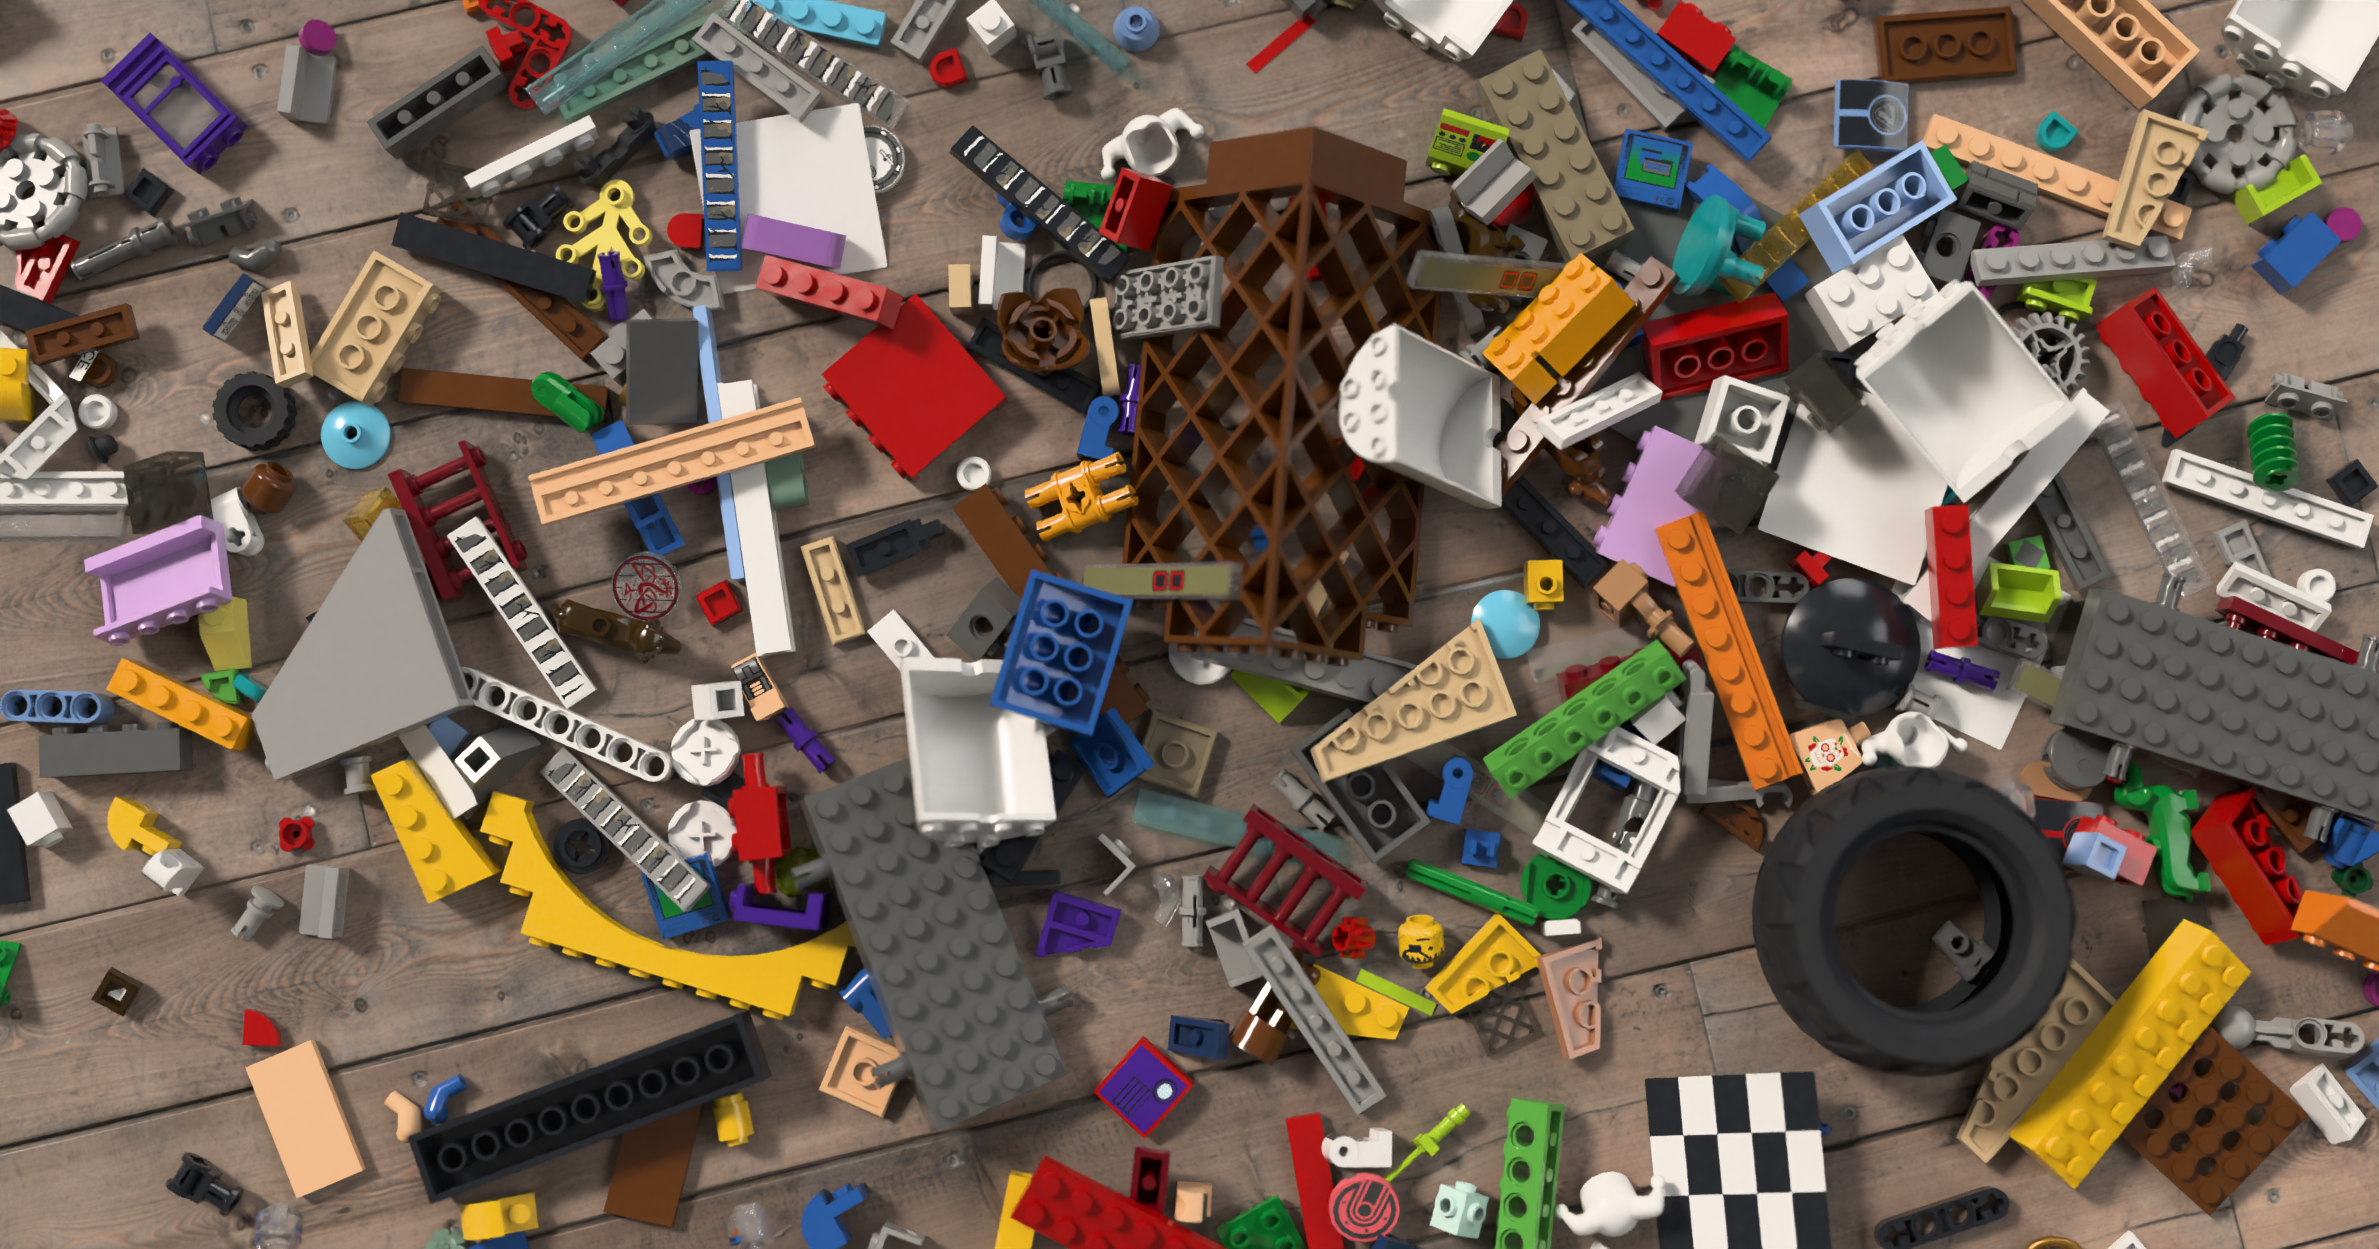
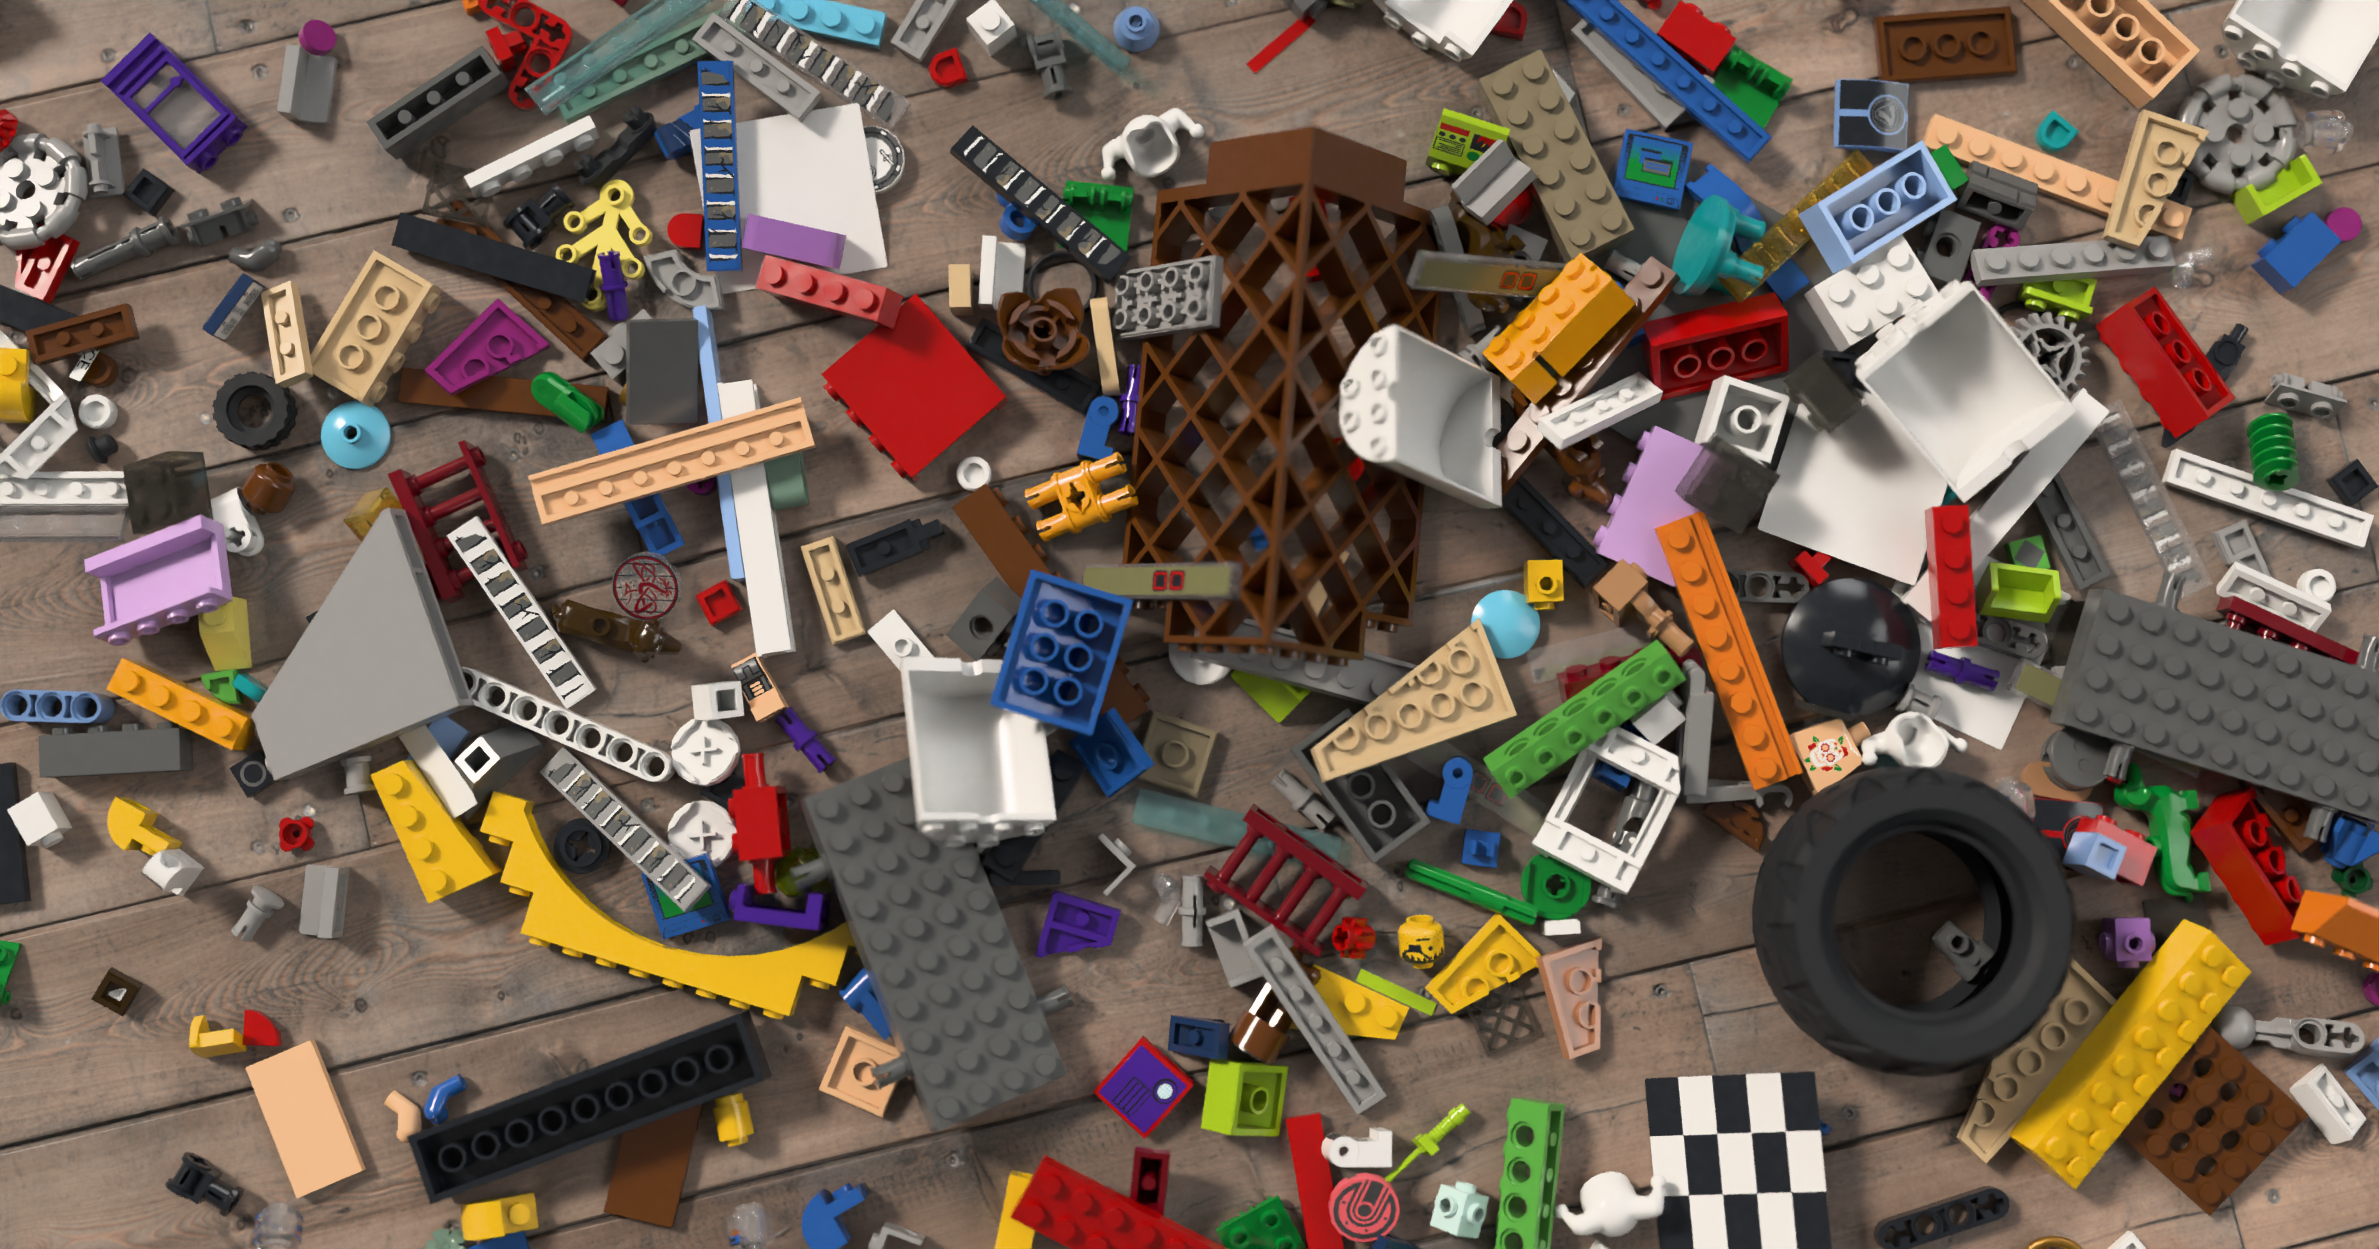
red brick [1099,167,1173,251] -> none
light nougat leg [1175,1181,1212,1222] -> none
none -> yellow tile [189,1015,246,1058]
none -> black tile [229,750,279,798]
none -> magenta wing [424,298,550,397]
none -> lime slope [1201,1058,1288,1136]
none -> medium lavender brick [2099,917,2156,968]

